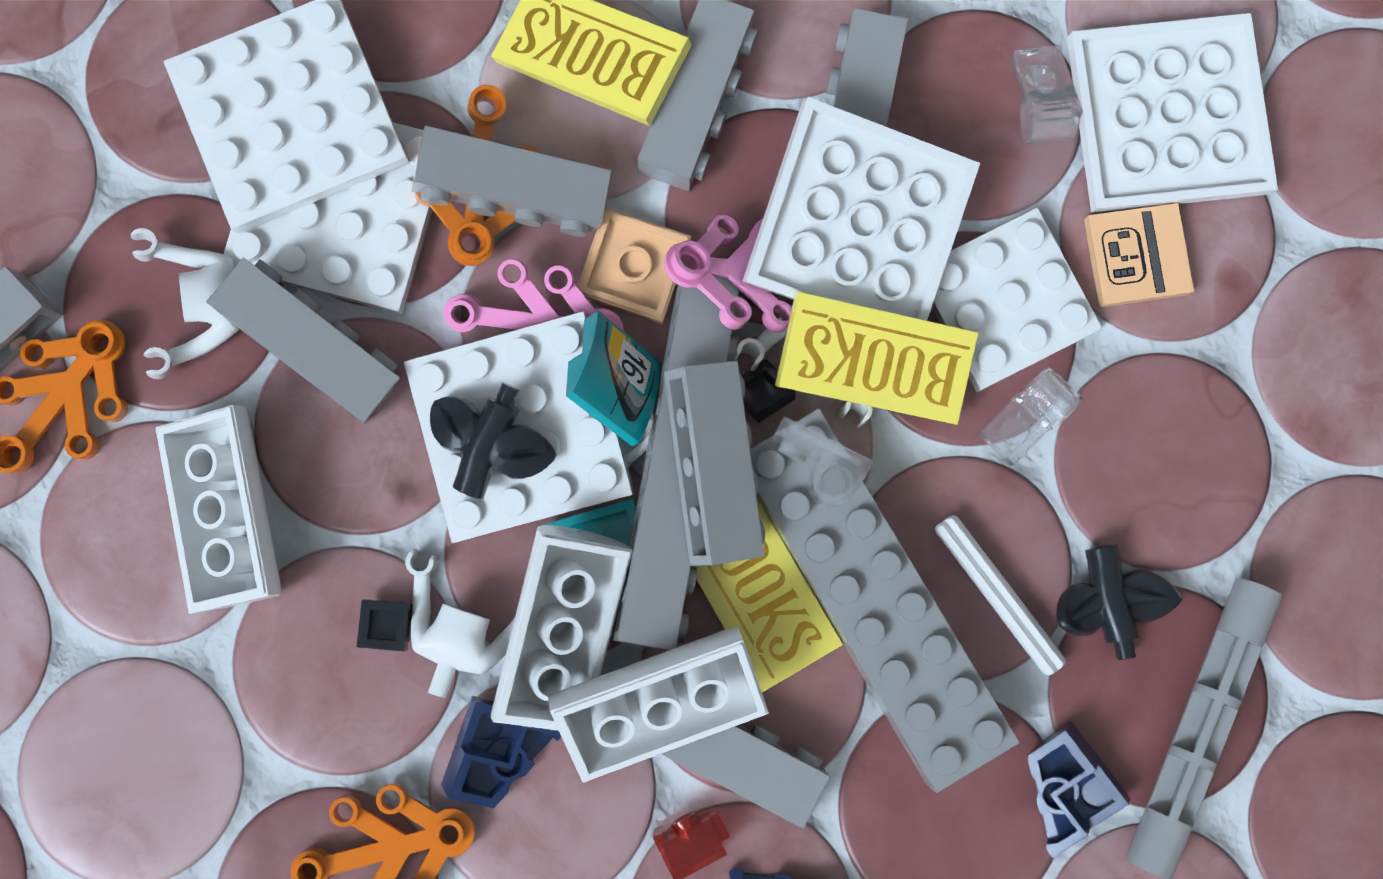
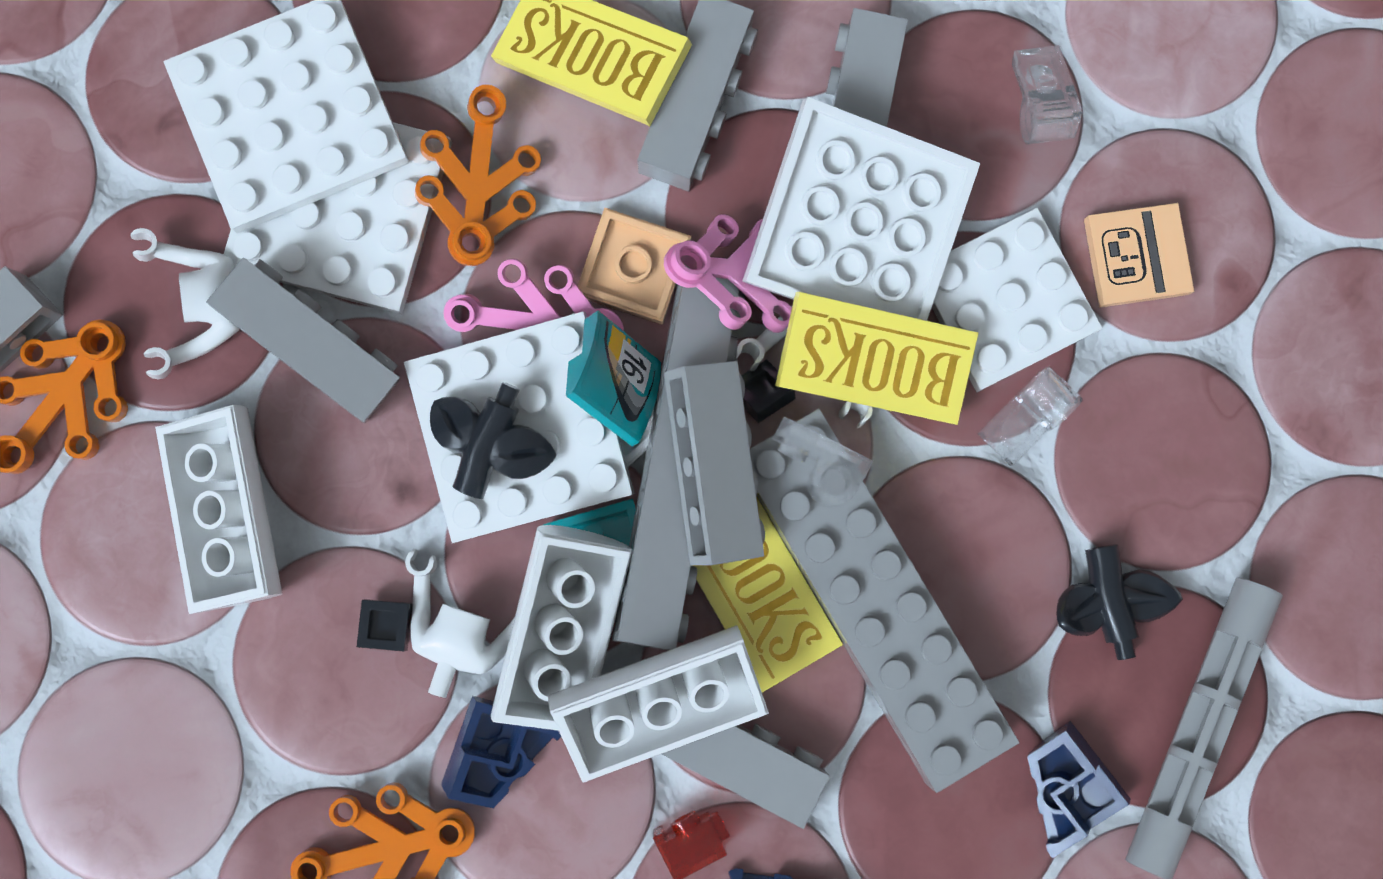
light grey brick [411,126,612,237] -> none
white axle [935,515,1066,675] -> none
white plate [1067,13,1278,213] -> none

